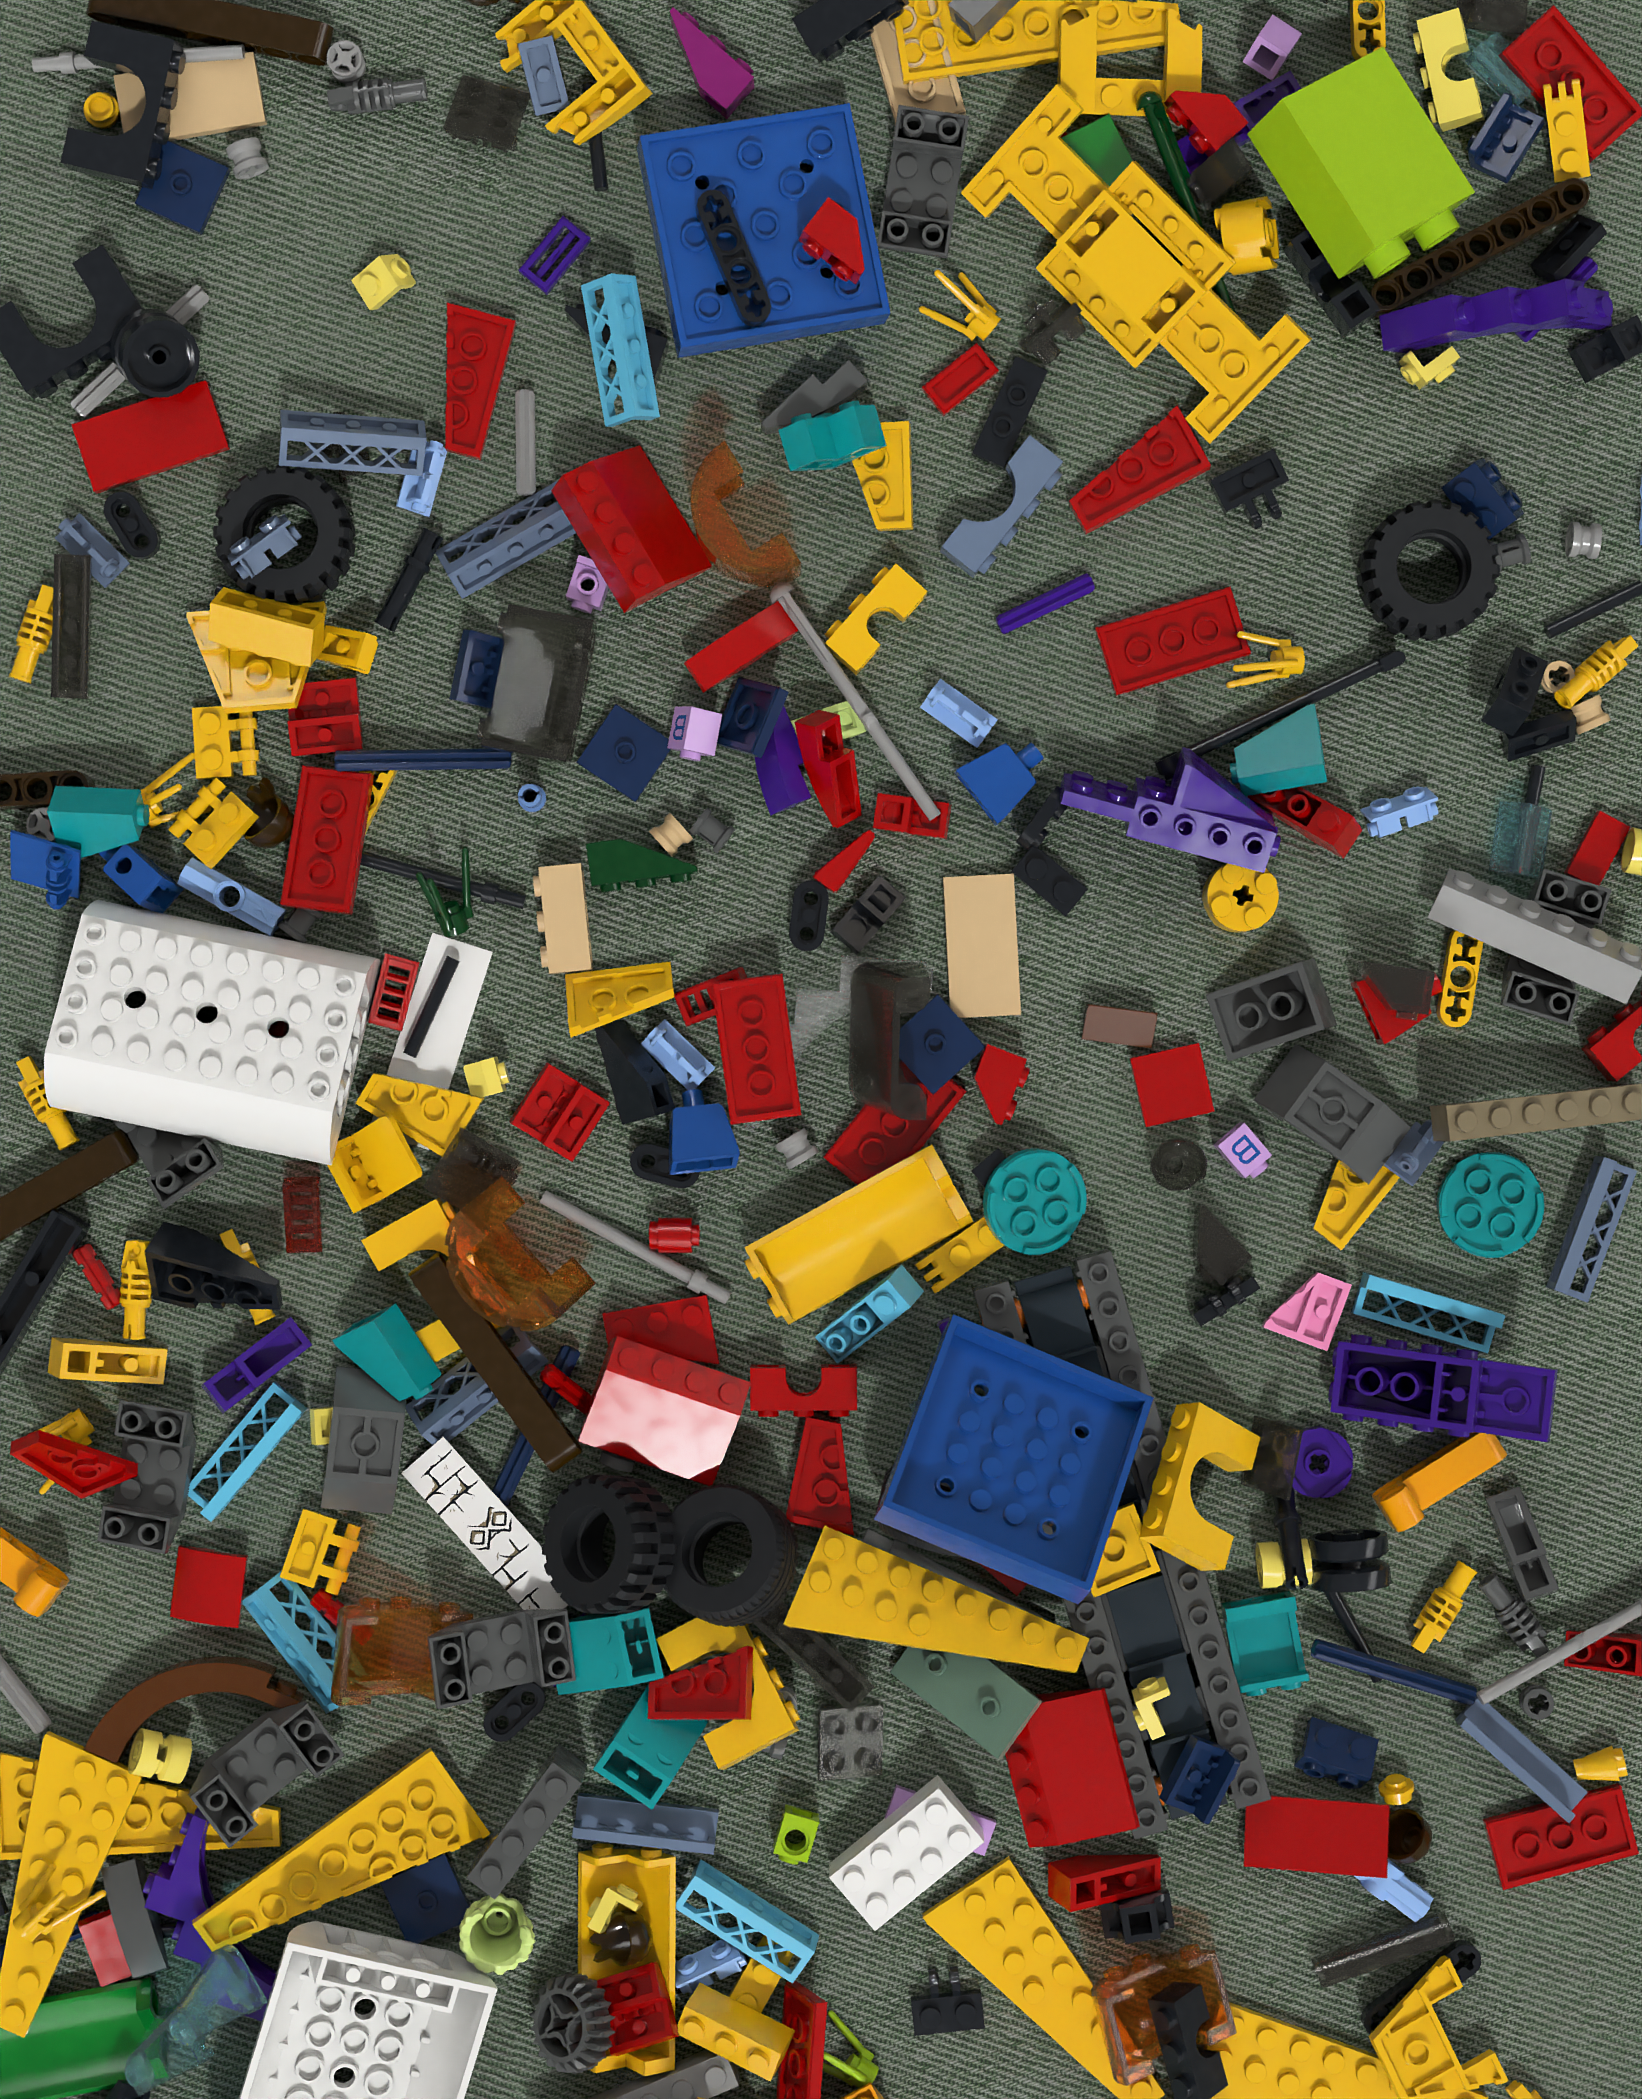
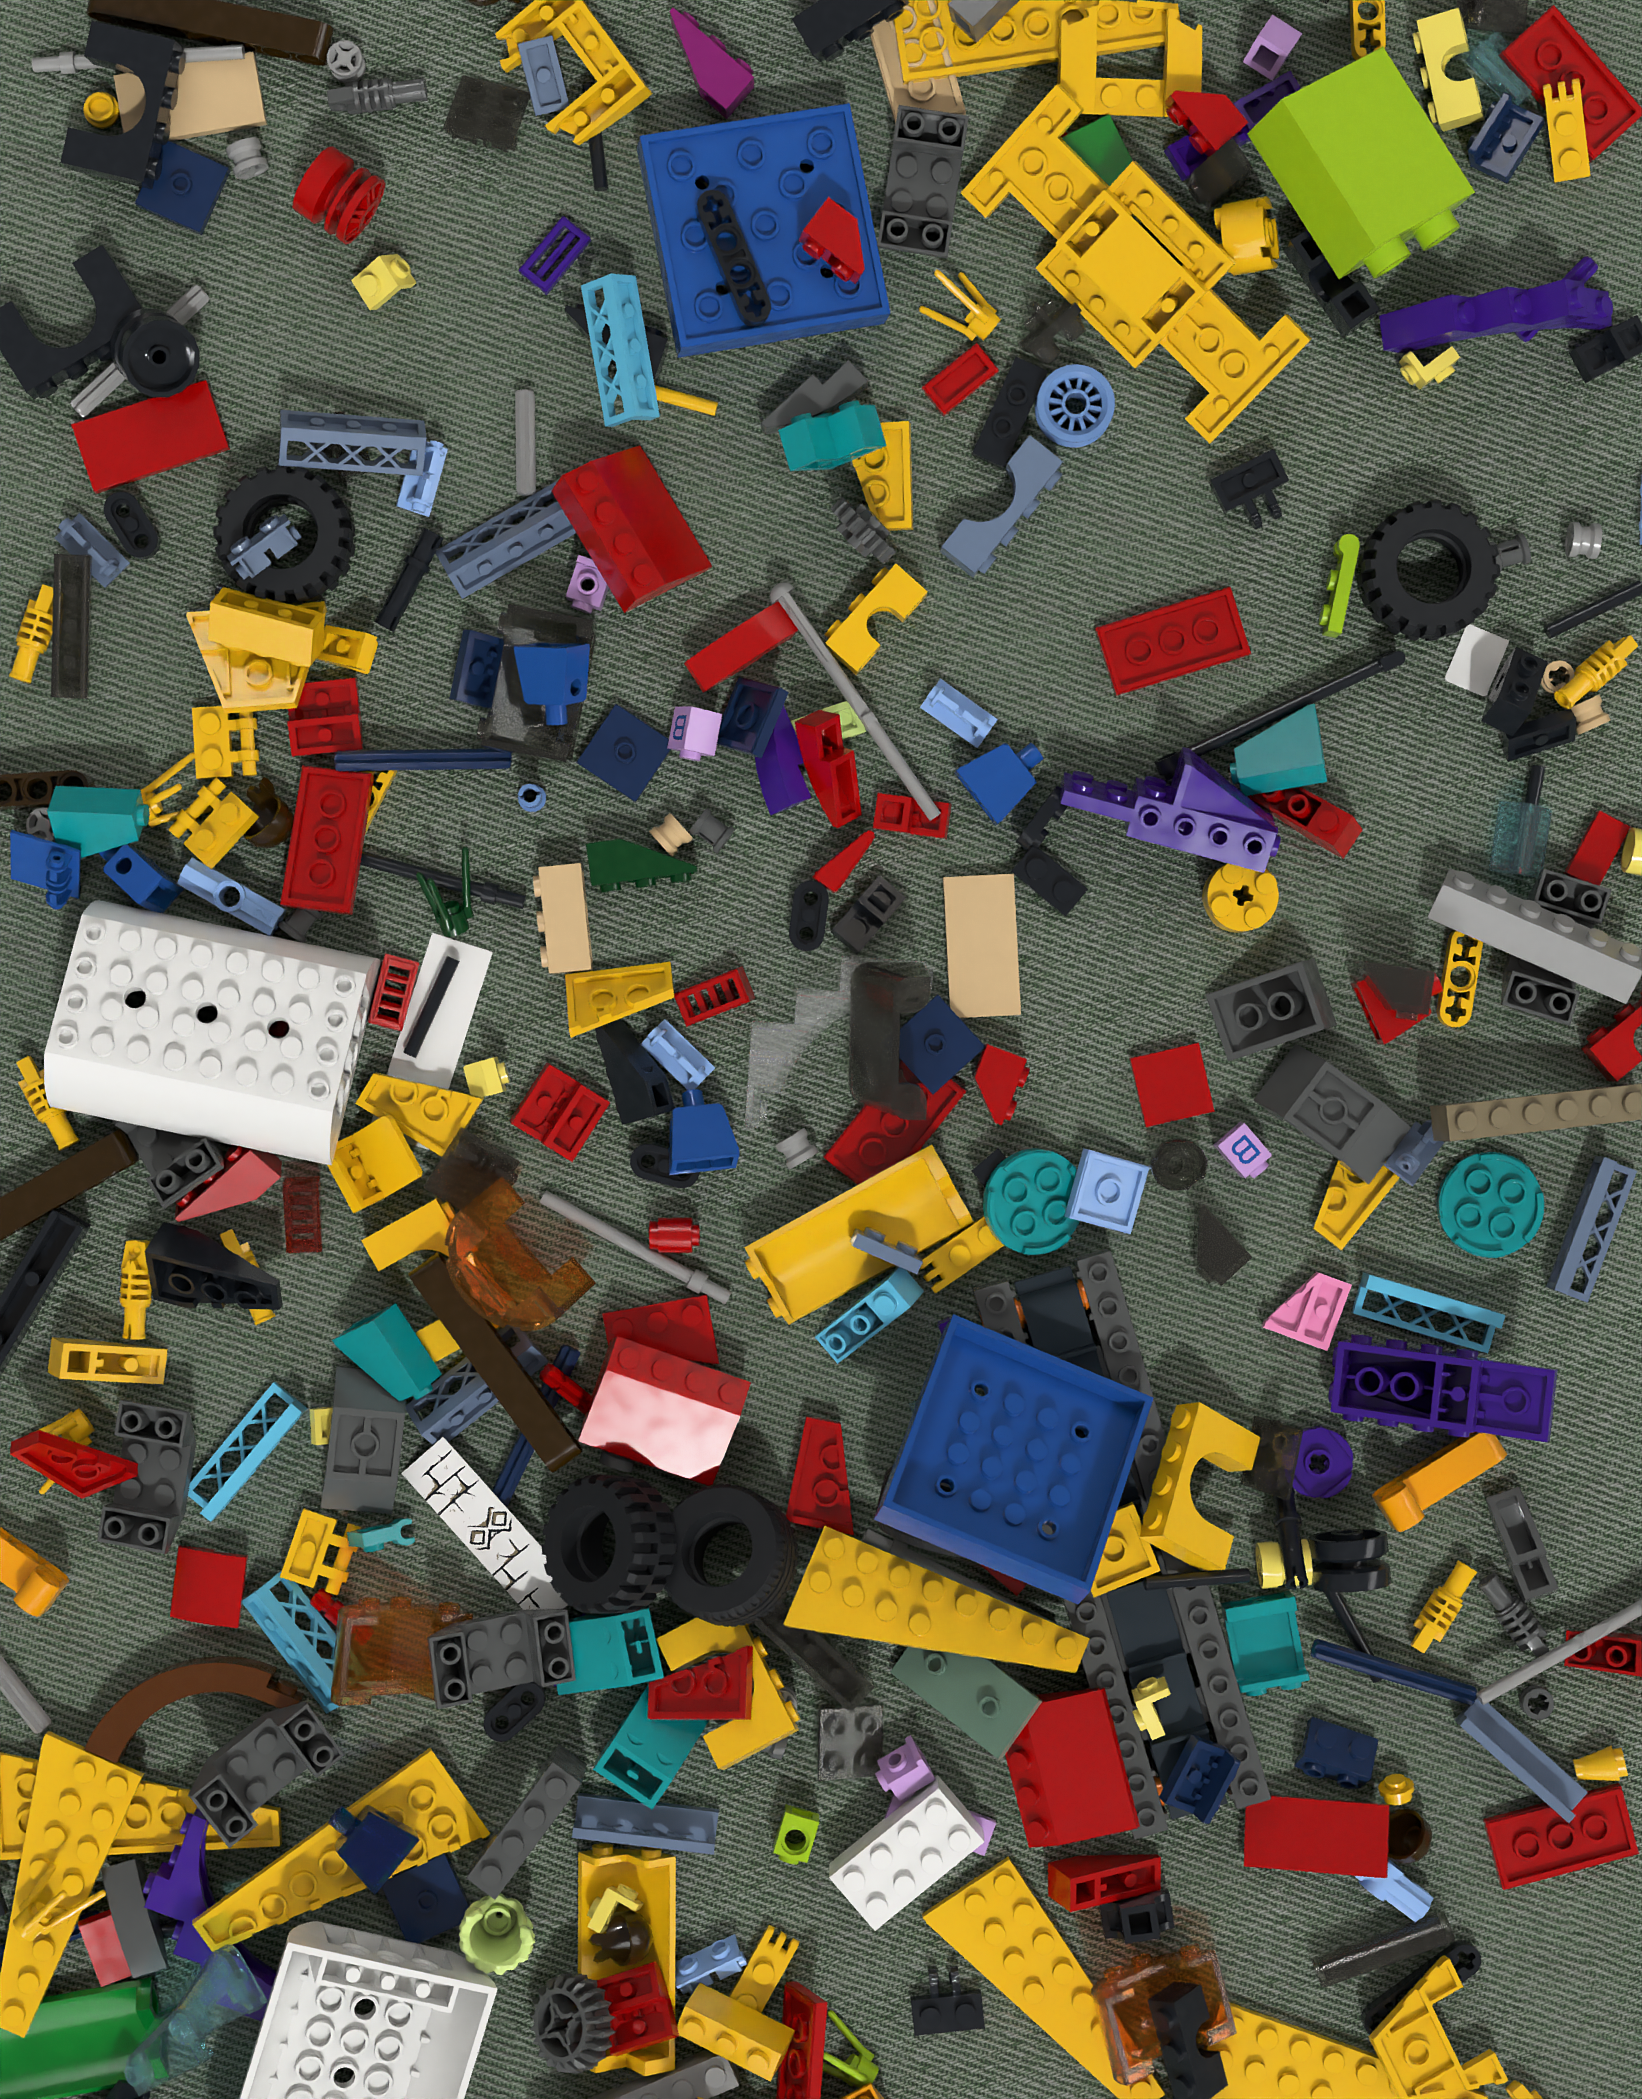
red axle [72,1243,121,1310] -> none
light yellow wheel [128,1728,192,1784] -> none
dark purple slope [201,1317,312,1414] -> none
red wing [445,303,517,460] -> none
medium azure fence [676,1859,819,1984] -> none
clear orange cylinder [691,440,801,587] -> none
red tile [712,974,801,1125] -> none
red arch [750,1364,857,1417] -> none
dark purple axle [996,573,1095,634] -> none
red wing [1069,405,1211,535] -> none
reddish brown slope [1081,1004,1158,1048] -> none
dark green bar [1136,91,1237,314] -> none
black hinge [1189,1273,1260,1326] -> none
yellow plant [1226,631,1305,688] -> none
light blue hinge [1360,786,1438,838] -> none
dark brown beam [1369,178,1590,318] -> none
dark blue bracket [1441,458,1524,540] -> none
black plate [1530,214,1607,282] -> none
none -> slope [175,1145,282,1222]
none -> red wheel [292,146,386,245]
none -> clear blue torso [328,1805,420,1894]
none -> teal plate [347,1518,415,1552]
none -> blue torso [514,642,590,725]
none -> yellow bar [655,385,718,416]
none -> dark grey gear [830,497,896,564]
none -> sand blue plate [850,1227,923,1274]
none -> lavender brick [875,1735,936,1801]
none -> medium blue wheel [1035,364,1115,448]
none -> light blue plate [1064,1148,1150,1234]
none -> black bar [1143,1568,1250,1590]
none -> lime plate [1319,534,1360,638]
none -> white sticker [1445,624,1509,696]

